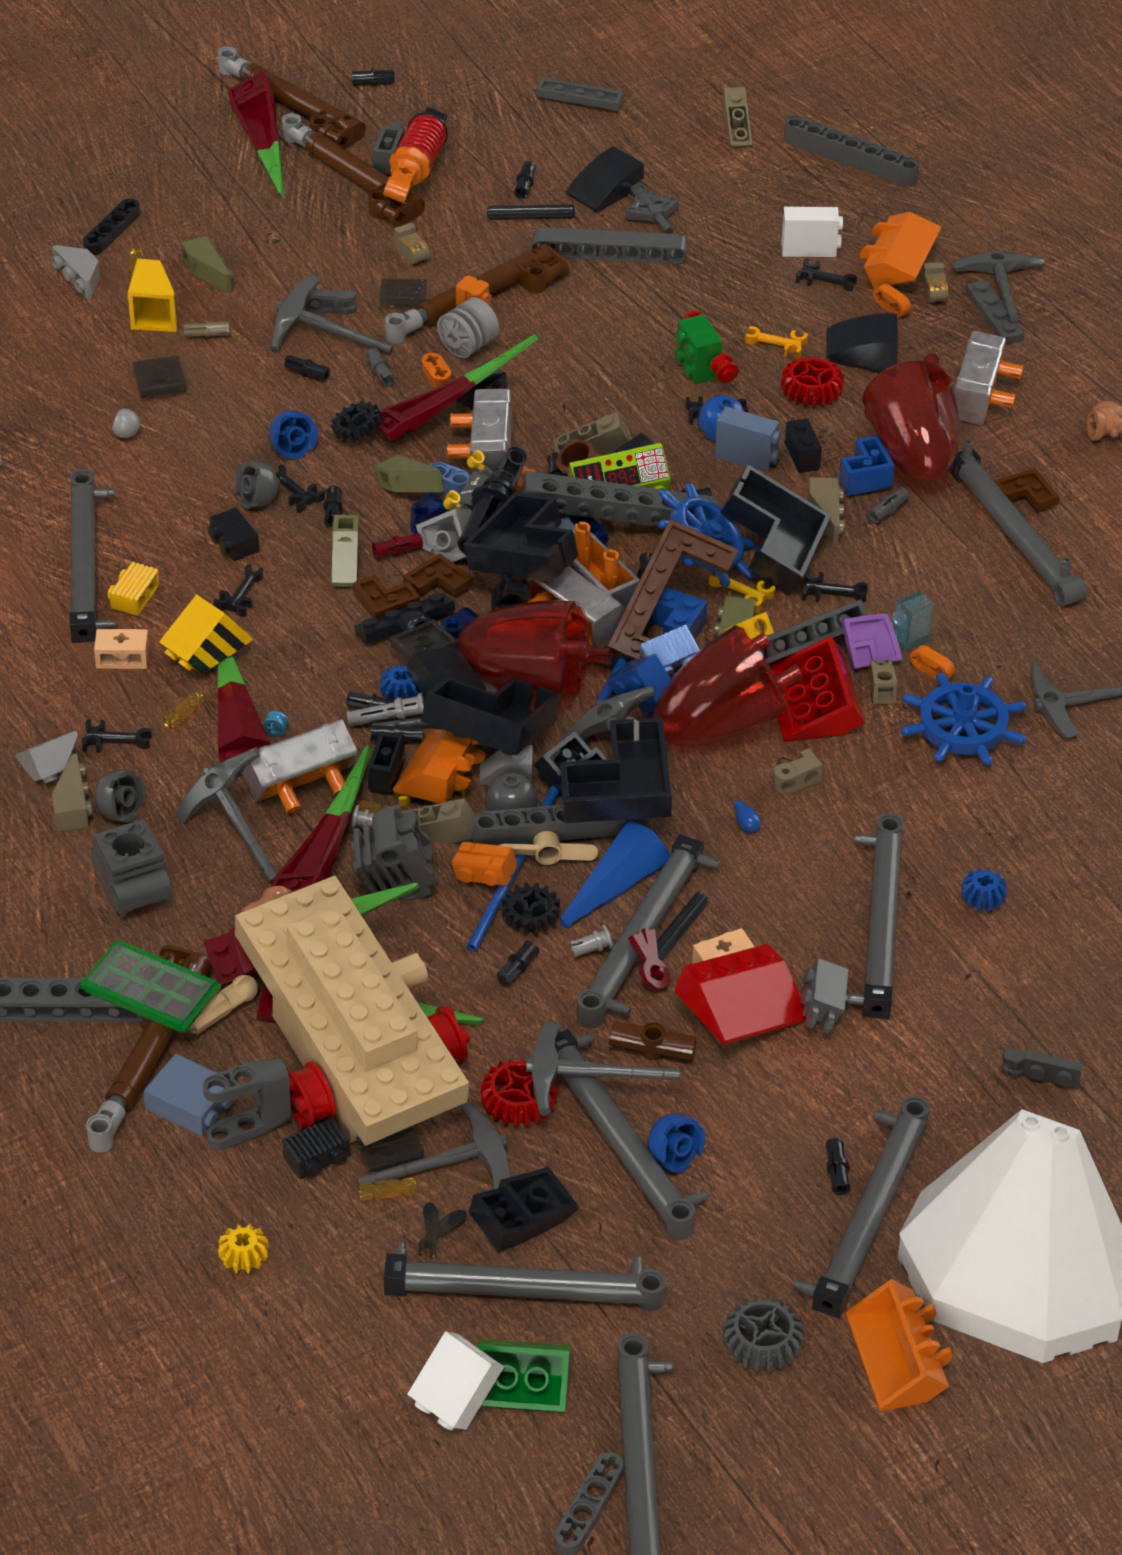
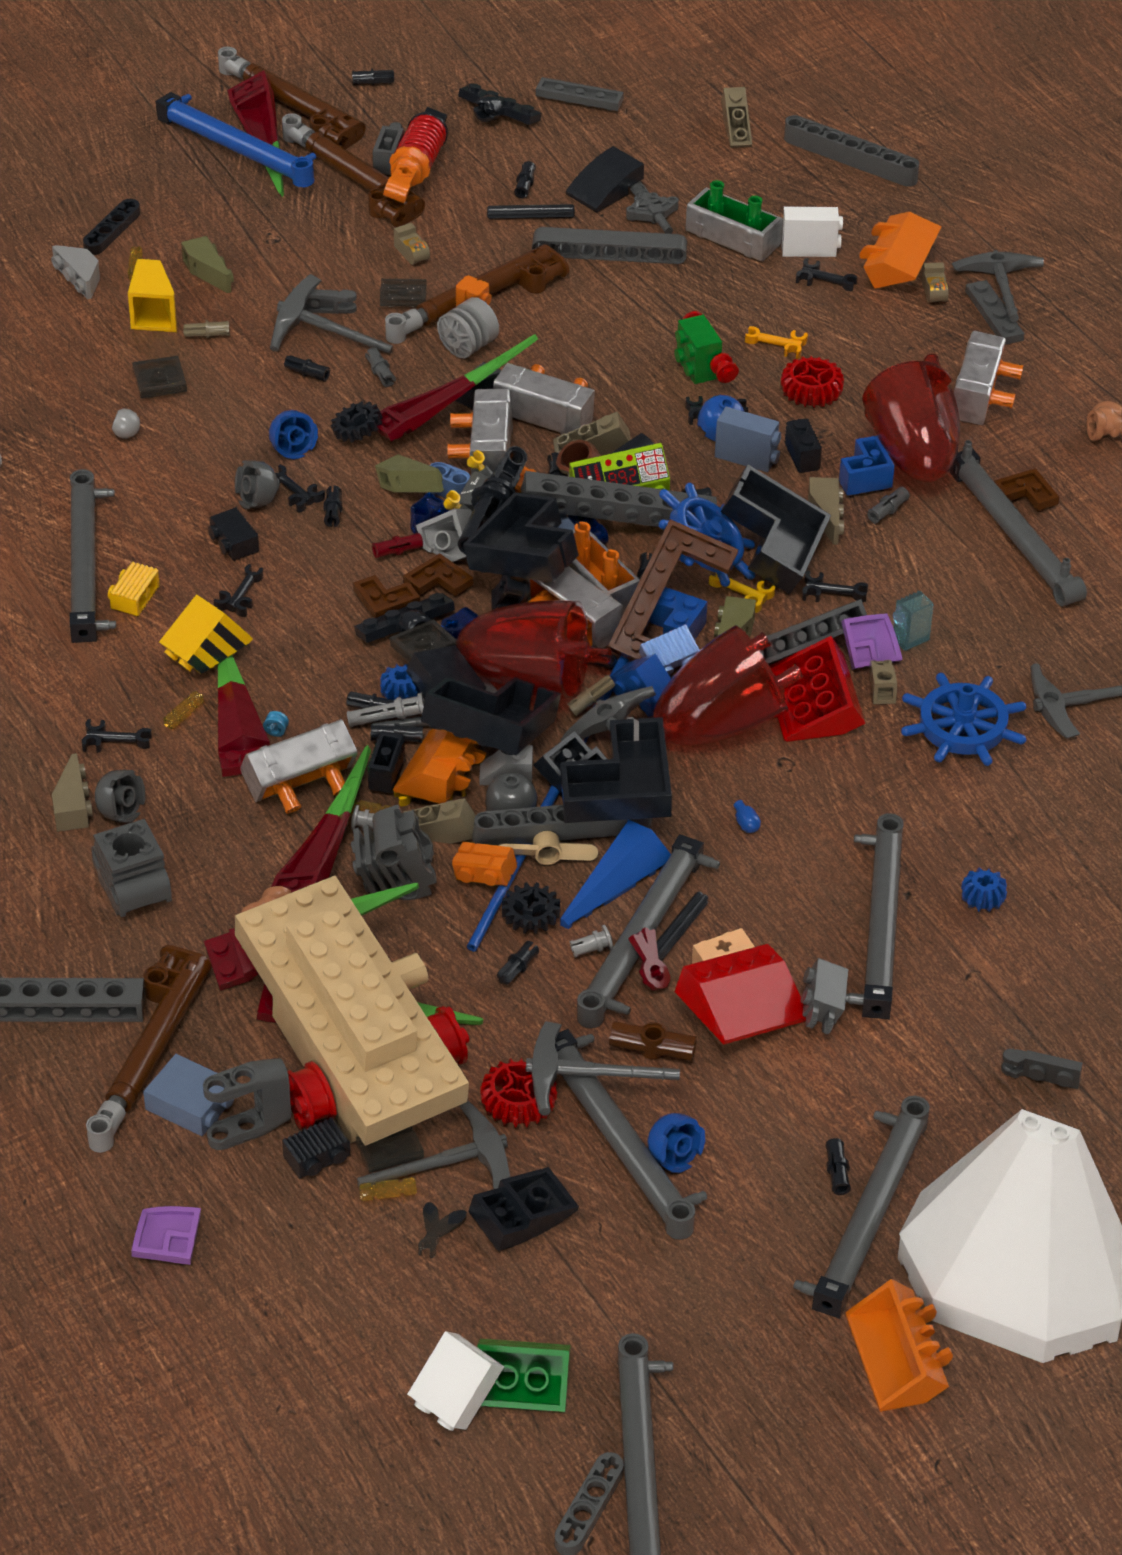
light grey slope [15,730,78,783] -> none
clear piece [80,941,221,1033] -> none
light nougat brick [94,629,149,669] -> none
dark grey piece [175,747,277,884] -> none
tan piece [188,975,258,1035] -> none
yellow gear [218,1223,268,1274] -> none
slope [332,515,359,587] -> none
dark grey piece [384,1242,666,1311] -> none
orange beam [422,353,451,388] -> none
yellow leg [723,612,774,649] -> none
dark grey gear [723,1296,804,1373] -> none
dark tan leg [774,748,823,794] -> none
black wedge [826,313,898,378] -> none
orange beam [873,283,911,318] -> none
orange beam [910,645,956,681] -> none
none -> medium lavender plate [131,1206,201,1265]
none -> blue piece [155,92,316,187]
none -> black plate [458,83,542,125]
none -> flat silver piece [493,363,595,434]
none -> dark tan axle [567,675,615,717]
none -> flat silver piece [686,180,783,262]

